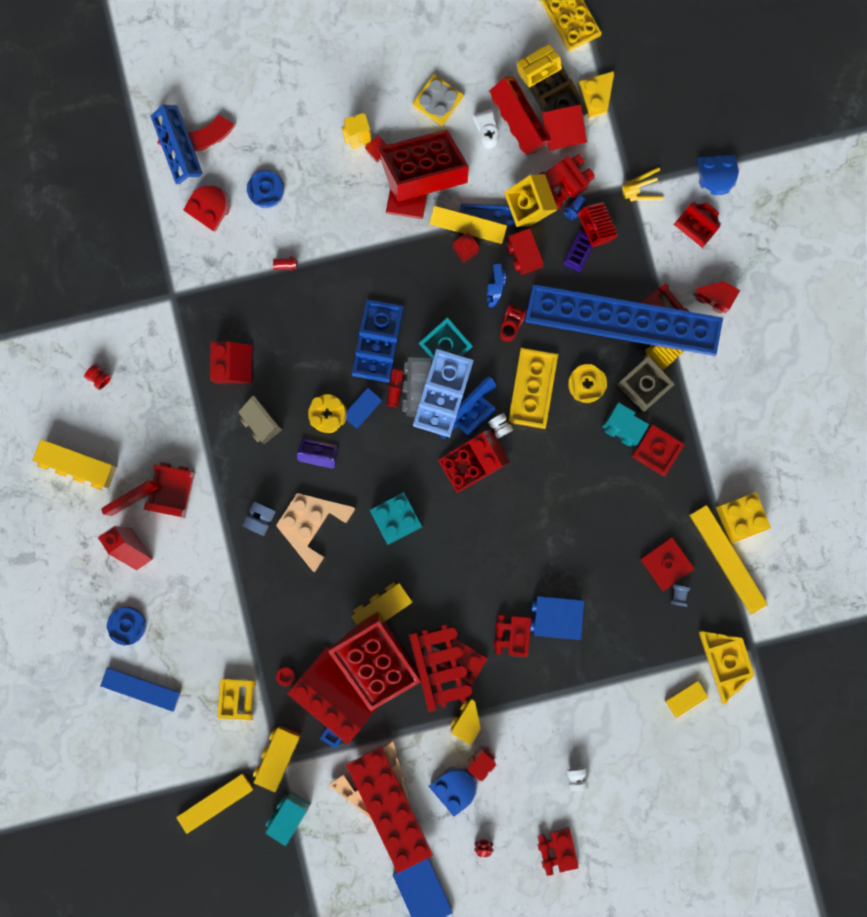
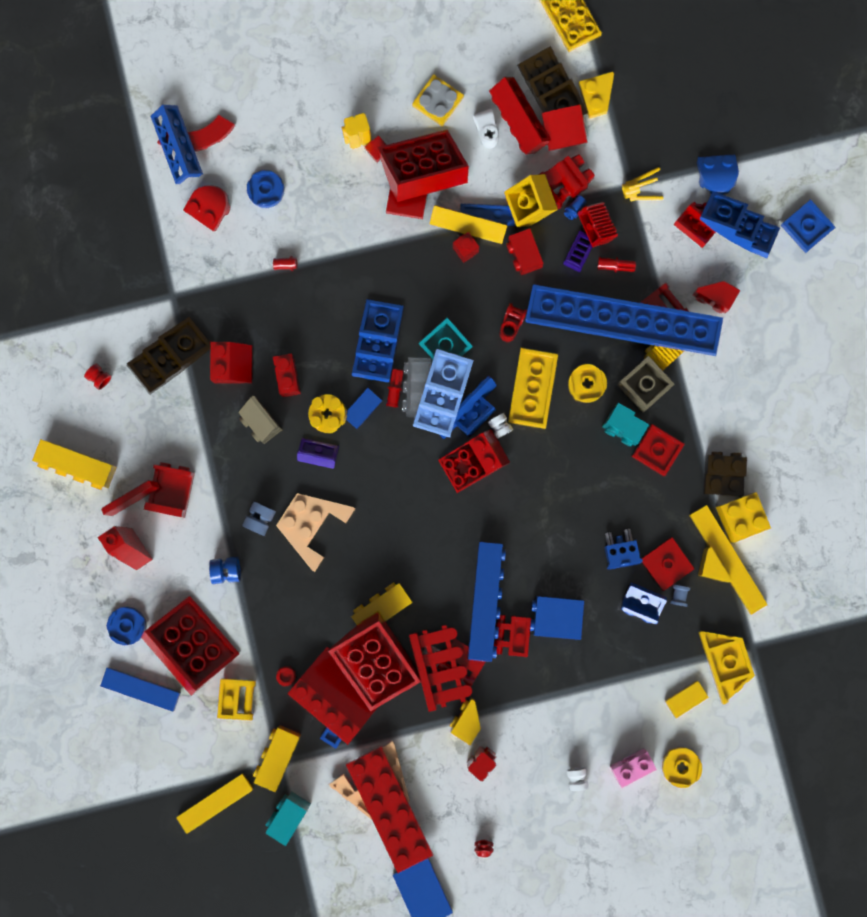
teal brick [370,492,422,545] -> none
blue slope [429,766,477,817] -> none
blue slope [486,264,506,308] -> none
yellow brick [517,44,562,87] -> none
red plate [537,828,579,876] -> none
none -> dark brown slope [126,317,211,395]
none -> red slope [141,596,239,696]
none -> blue wheel [209,557,241,584]
none -> red brick [273,354,301,397]
none -> blue brick [468,542,506,662]
none -> red axle [597,257,636,272]
none -> blue piece [604,529,643,570]
none -> bright pink brick [610,748,657,788]
none -> blue bracket [621,583,667,624]
none -> yellow plate [662,747,702,788]
none -> yellow slope [698,547,732,582]
none -> blue slope [700,191,780,259]
none -> dark brown plate [704,452,747,496]
none -> blue plate [781,199,836,253]

